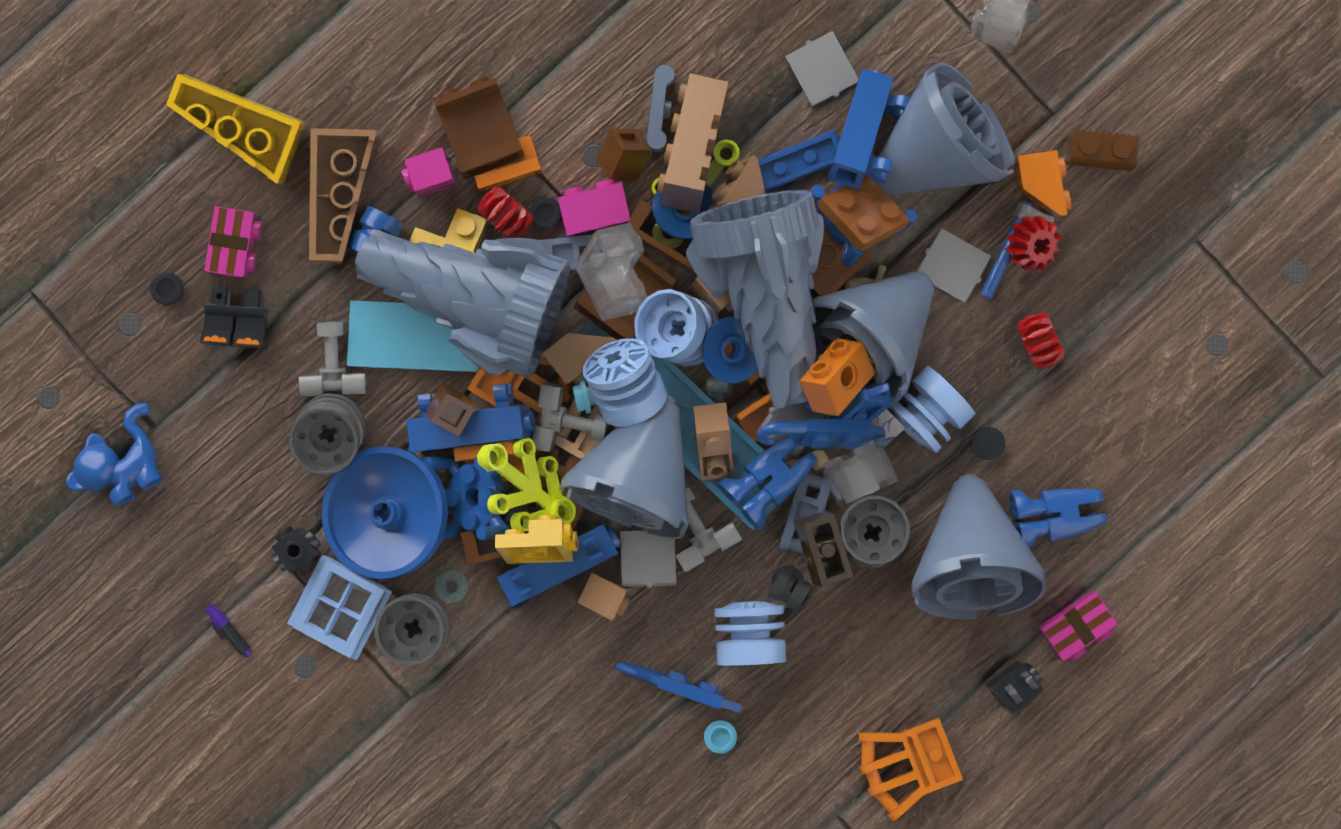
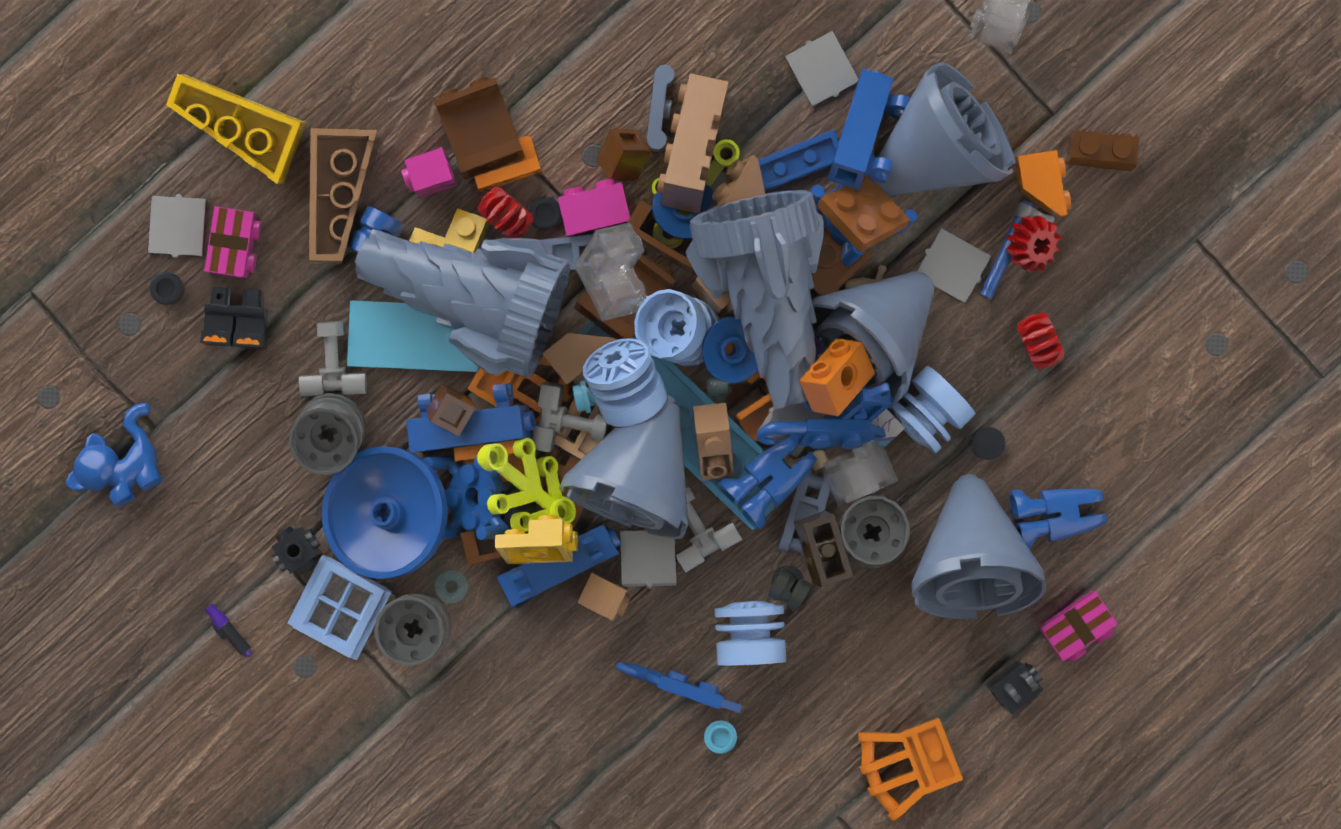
none -> light grey piece [148,194,207,258]

